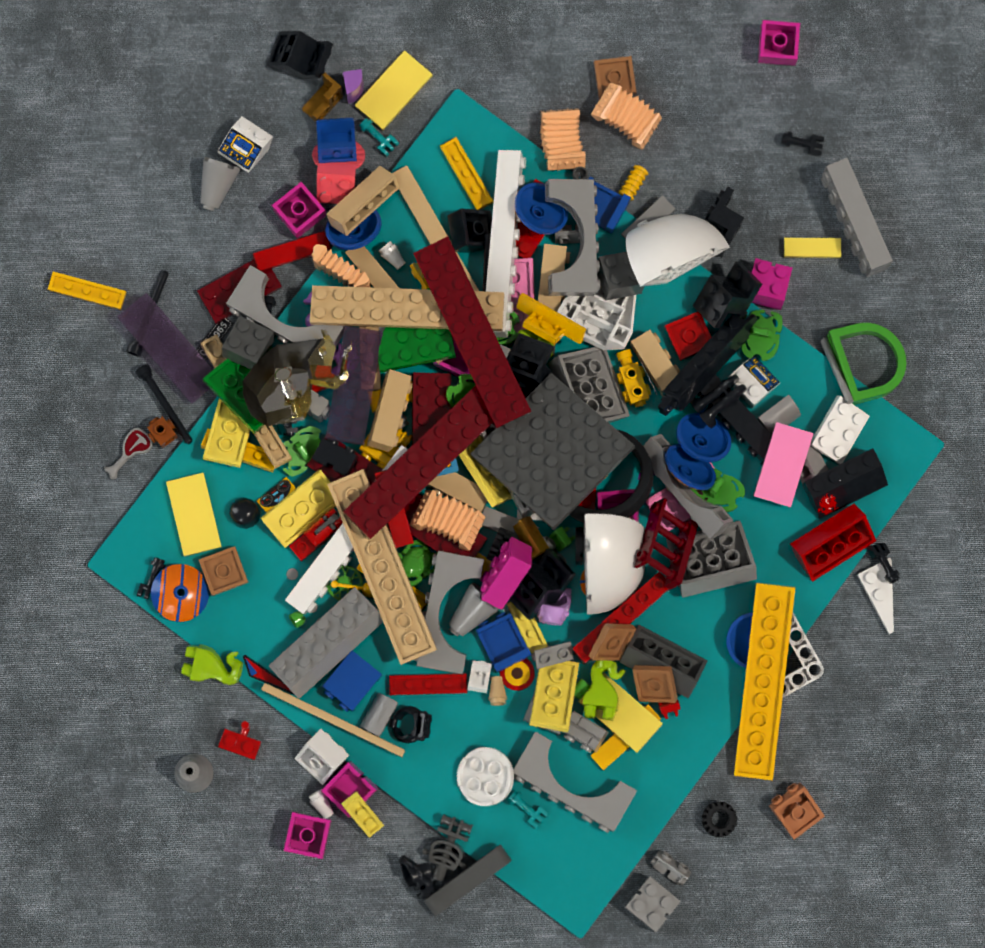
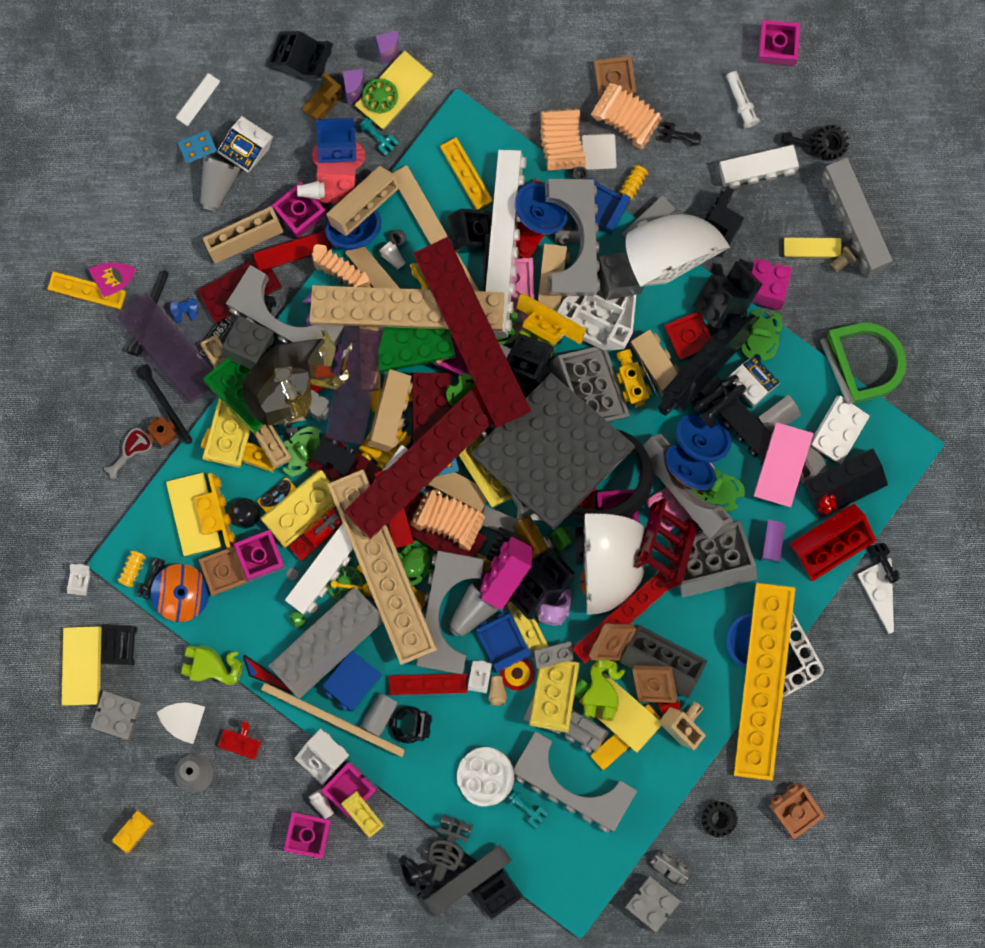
none -> light yellow tile [62,627,101,706]
none -> white bracket [67,564,91,596]
none -> dark pink sticker [88,263,136,297]
none -> light grey piece [91,691,143,741]
none -> black plate [101,625,137,666]
none -> yellow brick [112,810,154,854]
none -> yellow piece [117,550,146,588]
none -> white sticker [157,702,205,744]
none -> blue piece [170,297,198,323]
none -> white sticker [176,73,220,126]
none -> dark azure sticker [178,130,217,163]
none -> yellow bracket [194,473,236,548]
none -> tan brick [203,206,283,264]
none -> dark pink brick [234,530,285,582]
none -> white cone [297,181,325,200]
none -> bright green wheel [363,78,398,113]
none -> medium lavender brick [376,31,399,64]
none -> dark grey hinge [389,229,406,246]
none -> black plate [472,868,523,920]
none -> white sticker [582,134,617,170]
none -> black hinge [658,121,702,147]
none -> tan brick [659,702,706,750]
none -> white brick [719,145,799,189]
none -> white pin [726,71,760,128]
none -> medium lavender brick [761,520,786,563]
none -> black tyre [812,124,849,161]
none -> dark tan bracket [829,244,859,273]

